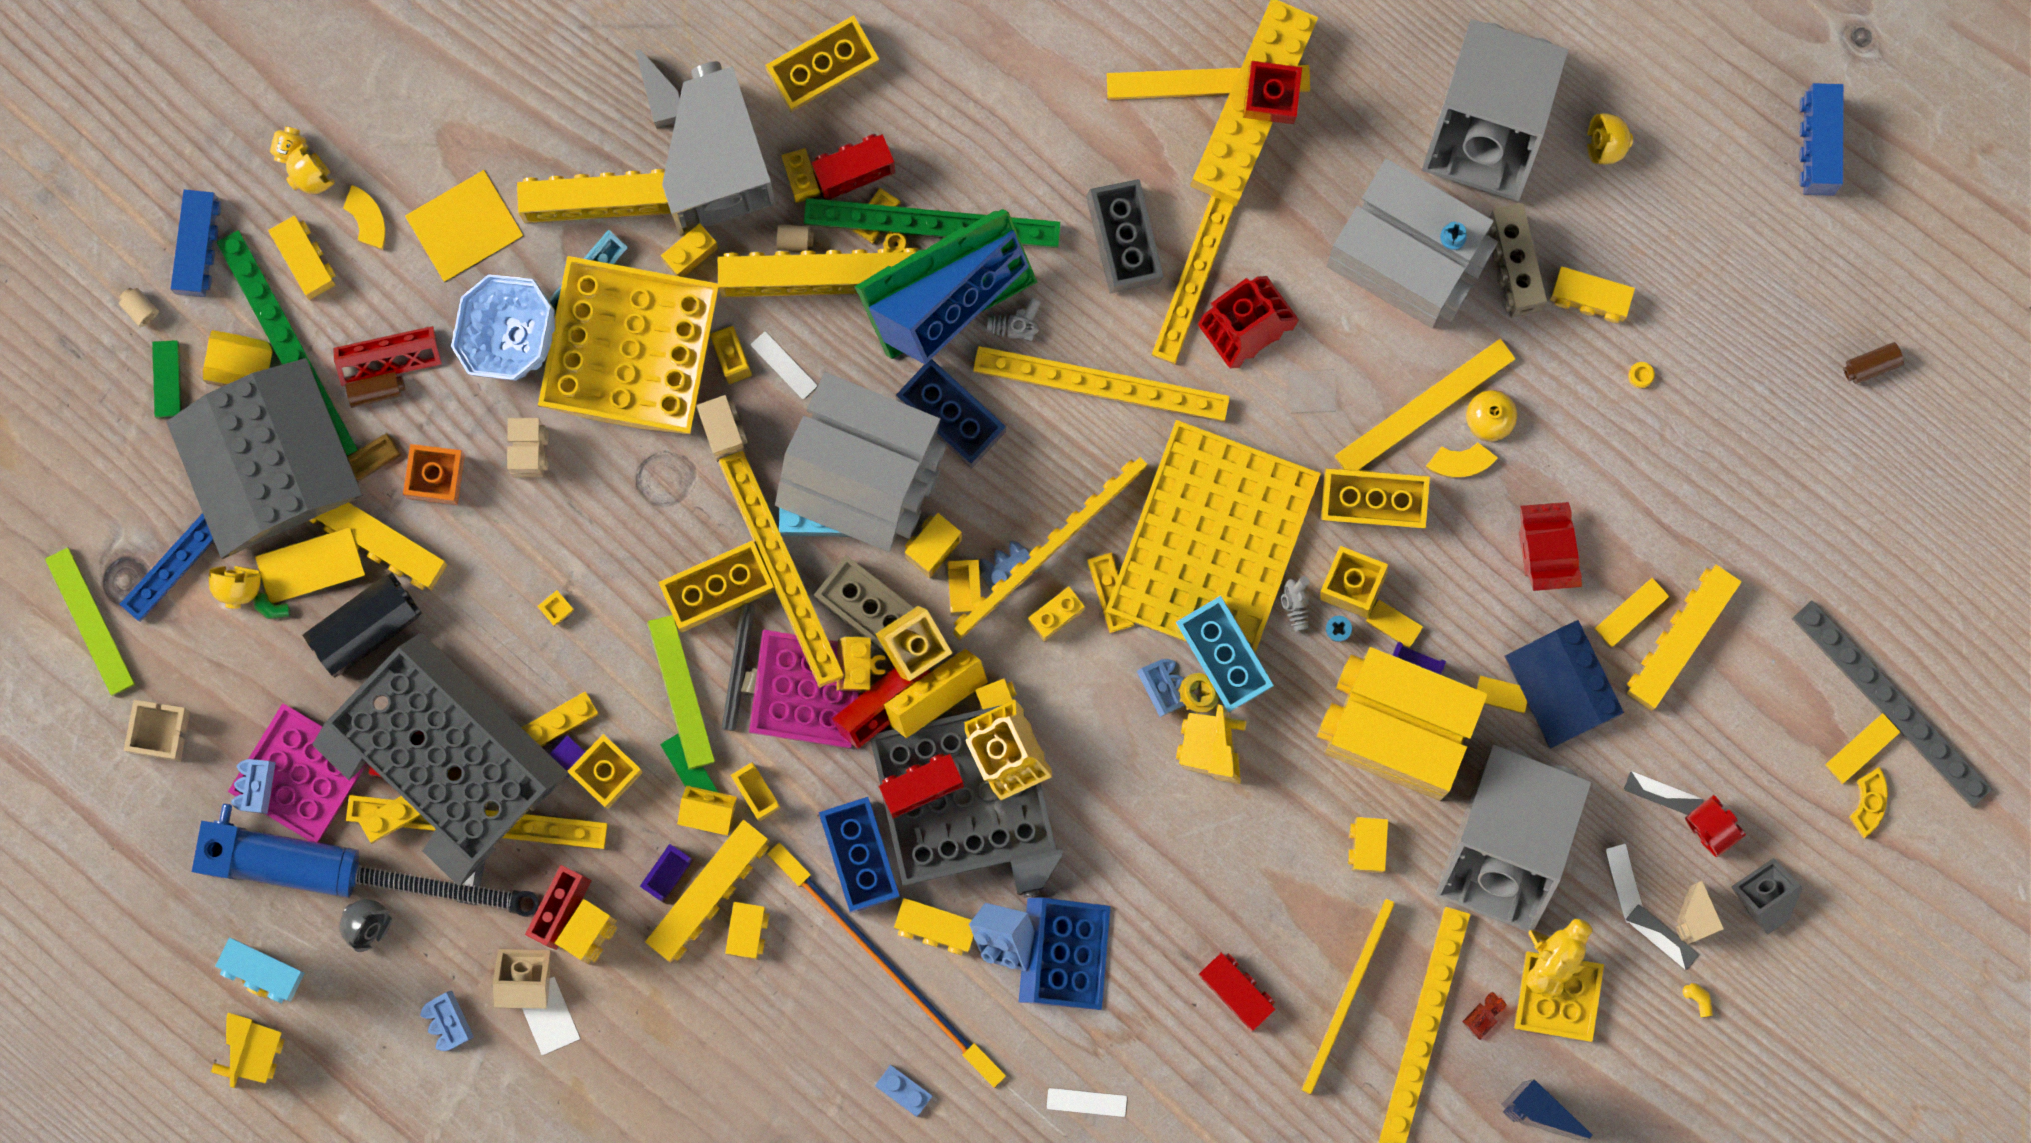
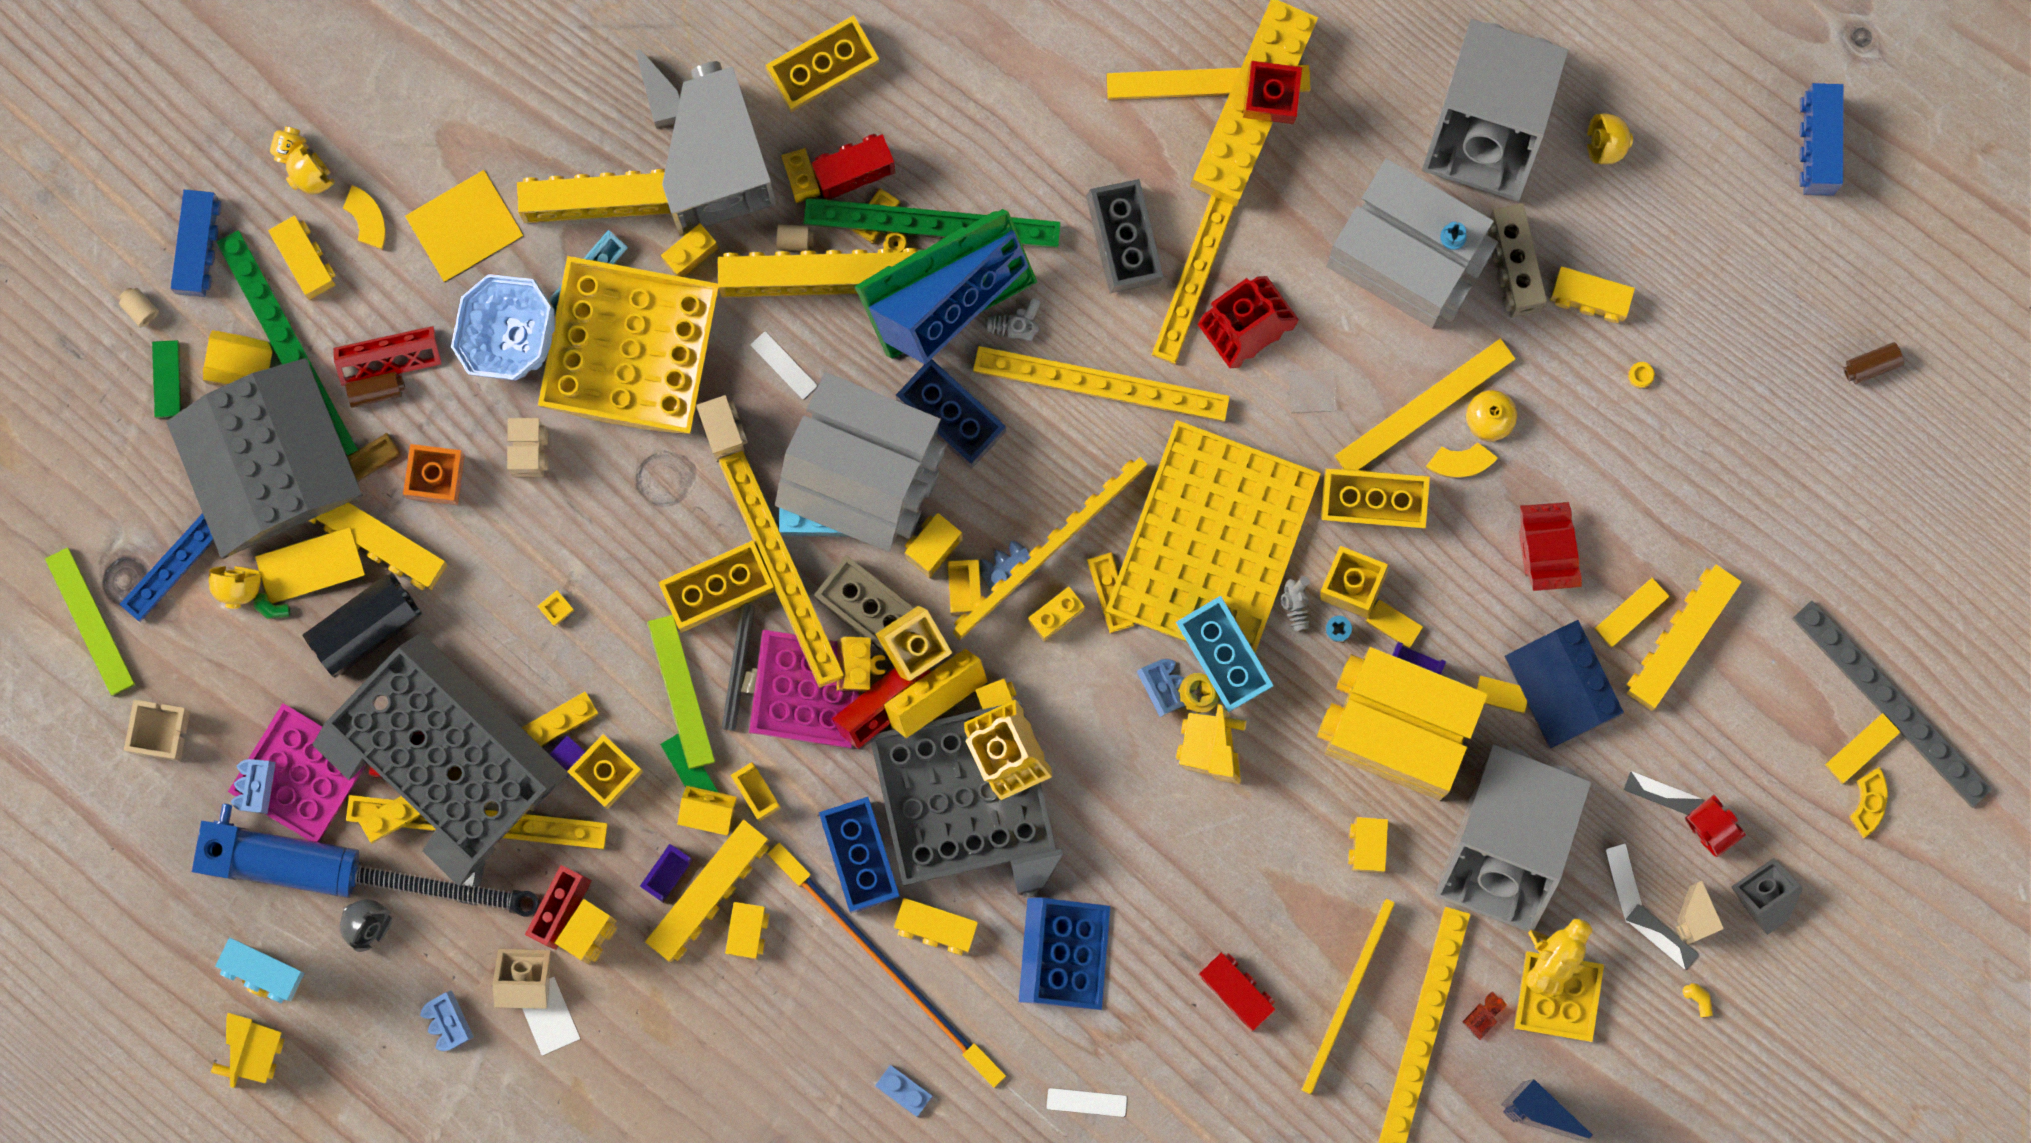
yellow slope [710,325,752,384] -> none
red brick [879,753,964,819] -> none
medium blue slope [969,903,1035,971] -> none

